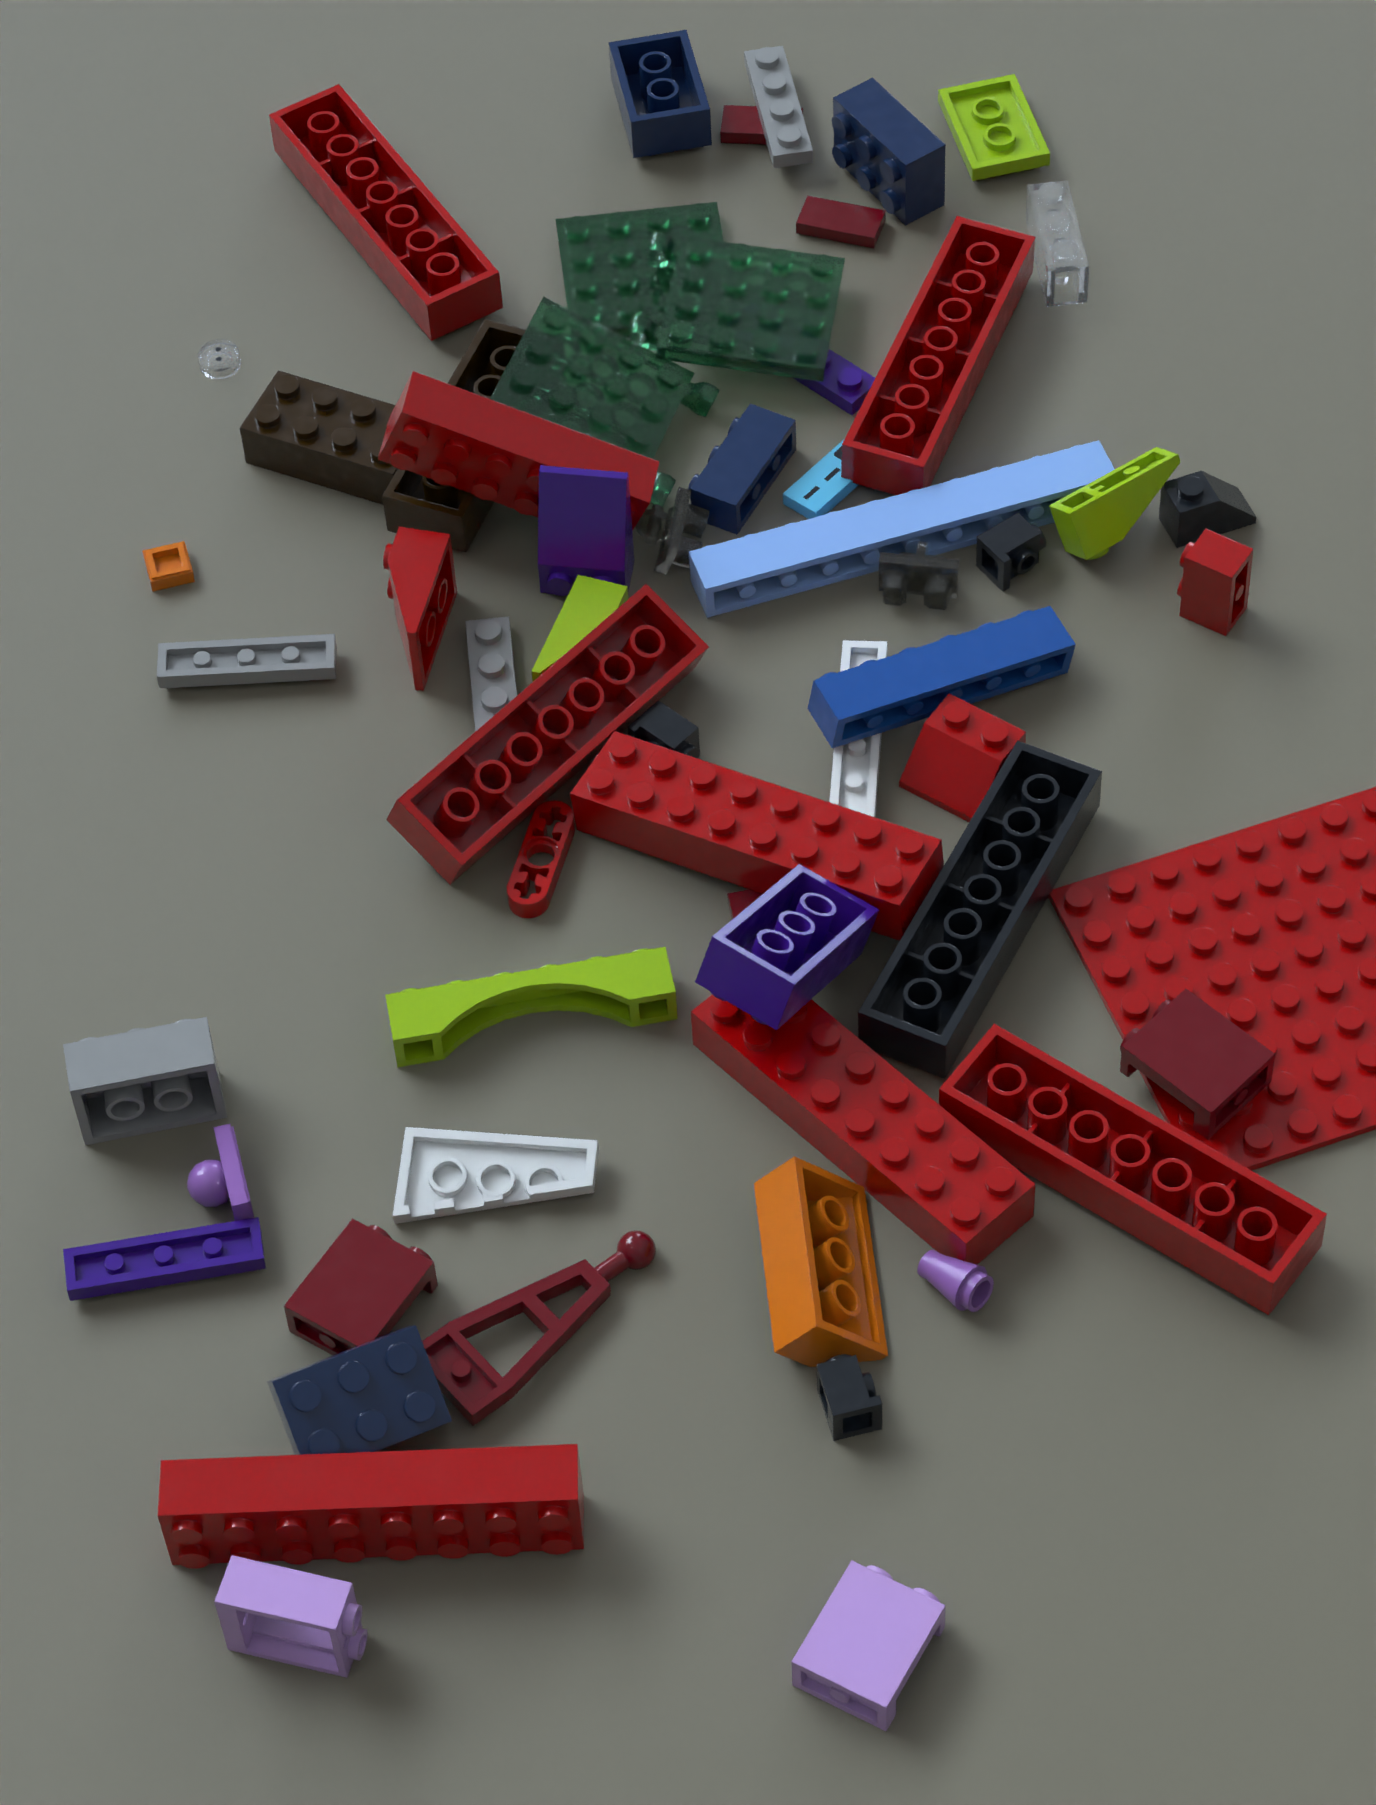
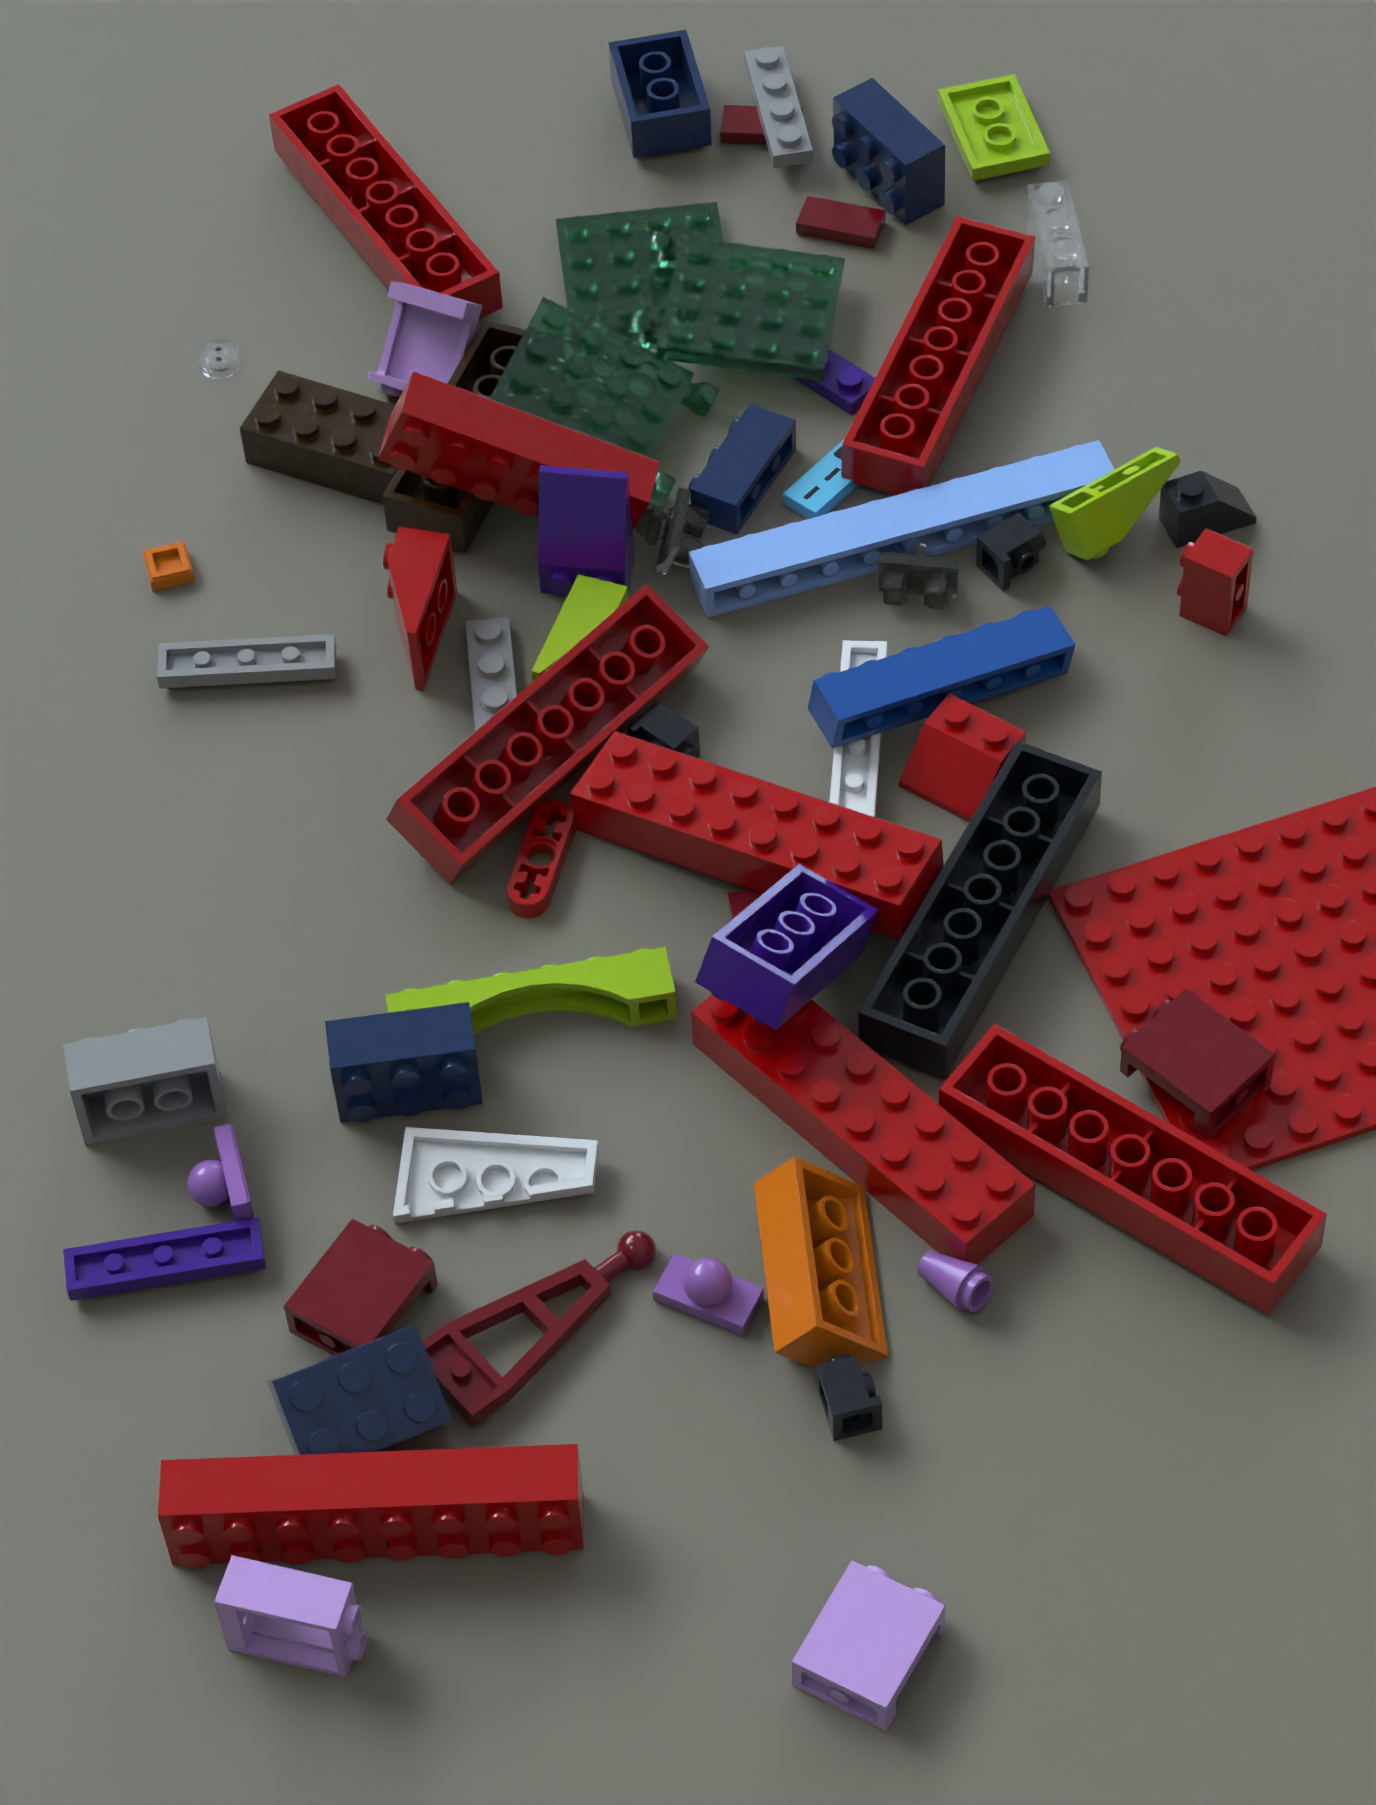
none -> dark blue brick [325,1002,483,1123]
none -> lavender panel [367,281,482,397]
none -> medium lavender tile [653,1253,764,1336]

